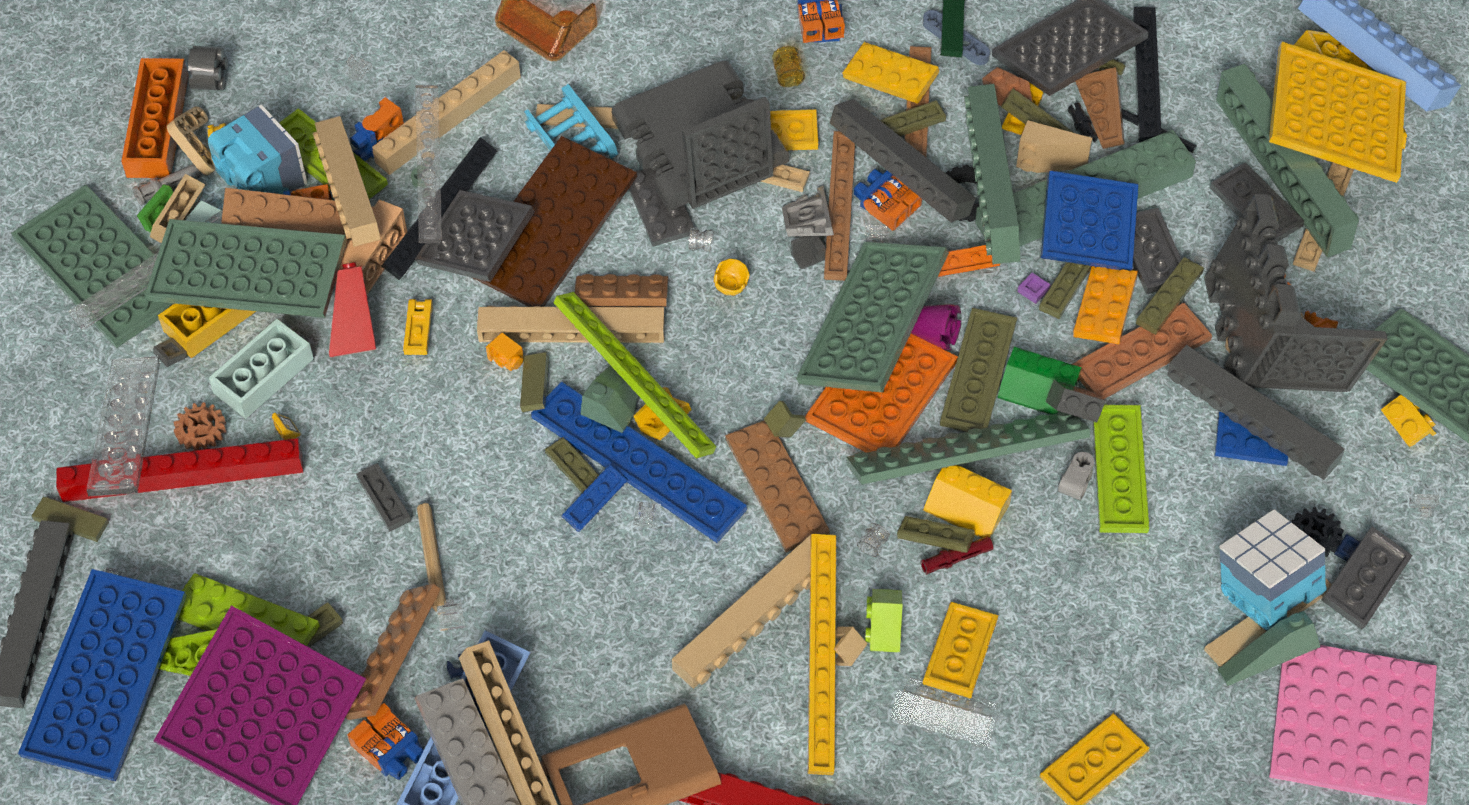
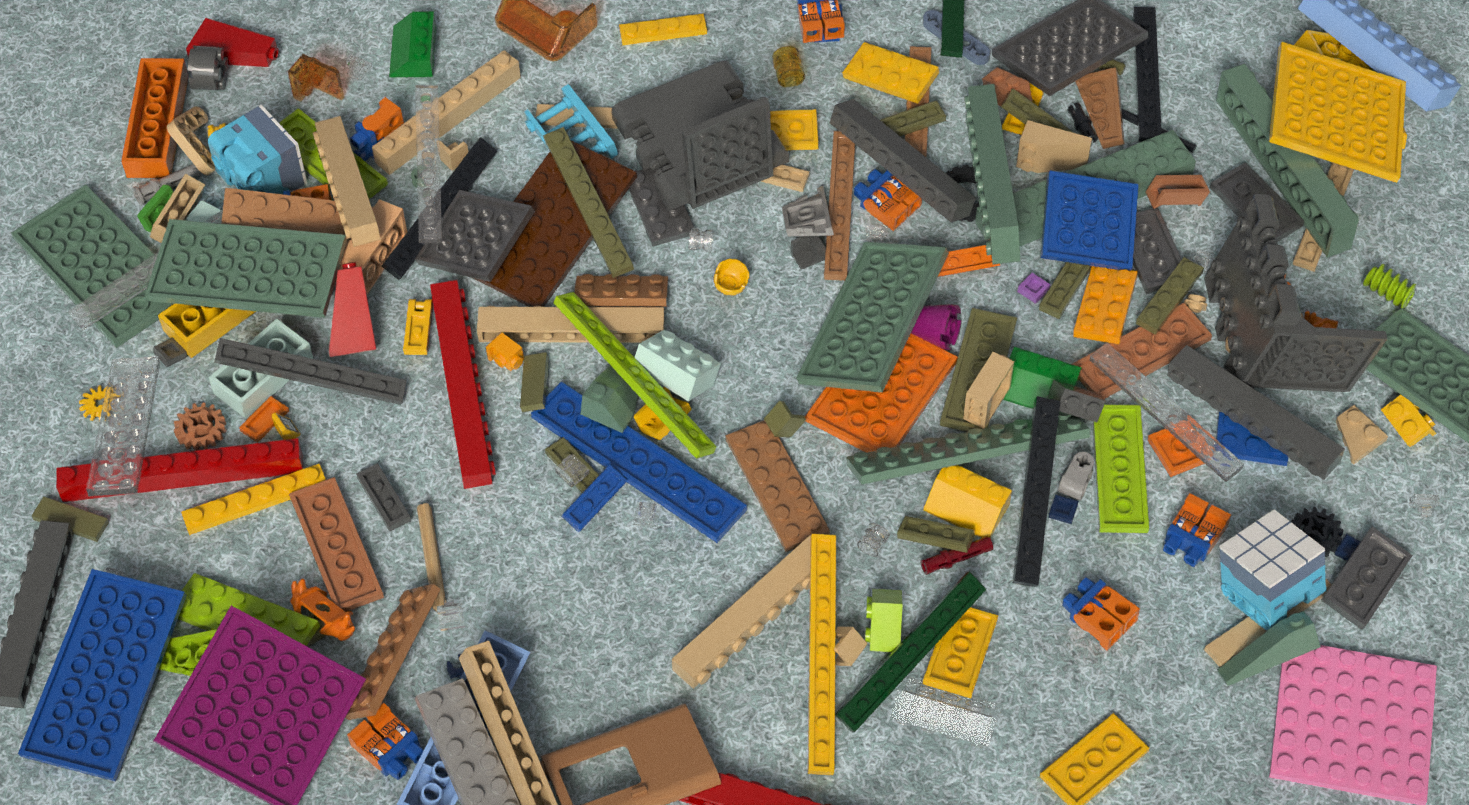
none -> yellow gear [79,385,122,422]
none -> yellow plate [181,463,326,535]
none -> red slope [186,18,279,67]
none -> dark grey plate [214,338,407,405]
none -> orange tile [239,396,289,443]
none -> clear orange bracket [288,54,344,102]
none -> nougat plate [289,477,384,612]
none -> orange piece [290,578,355,641]
none -> green slope [389,11,436,78]
none -> red brick [430,280,496,489]
none -> tan panel [436,141,468,171]
none -> olive plate [543,127,634,278]
none -> clear tile [555,454,590,488]
none -> yellow plate [619,14,707,45]
none -> light aqua brick [635,330,721,401]
none -> dark green tile [835,571,987,732]
none -> tan window [963,352,1014,429]
none -> black plate [1012,396,1060,587]
none -> dark blue tile [1048,494,1079,524]
none -> orange hips [1062,577,1140,650]
none -> clear plate [1090,343,1244,482]
none -> nougat window [1146,175,1210,209]
none -> orange plate [1148,419,1214,477]
none -> hips [1163,493,1231,567]
none -> tan plate [1184,294,1207,313]
none -> tan wing [1336,405,1388,464]
none -> lime piece [1363,263,1416,309]

